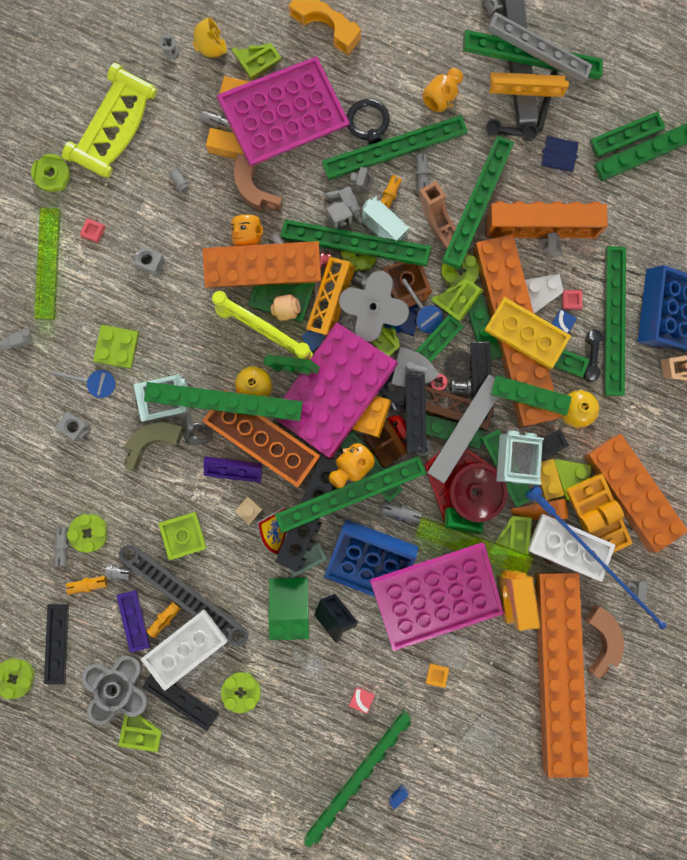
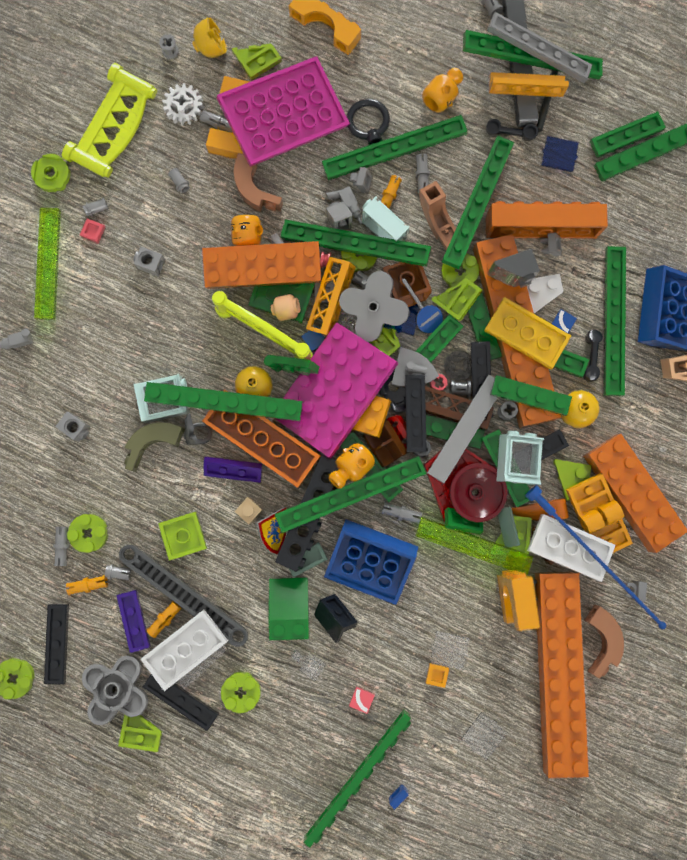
blue piece [52,370,116,398] -> none
lime plate [93,325,139,369] -> none
dark pink plate [370,542,504,651] -> none
yellow plate [540,458,565,500] -> none
coral tile [562,290,583,310] -> none
none -> light grey pin [83,198,108,217]
none -> white gear [162,83,204,126]
none -> dark grey slope [488,248,540,288]
none -> light grey bush [498,401,518,420]
none -> sand green piece [498,507,520,548]

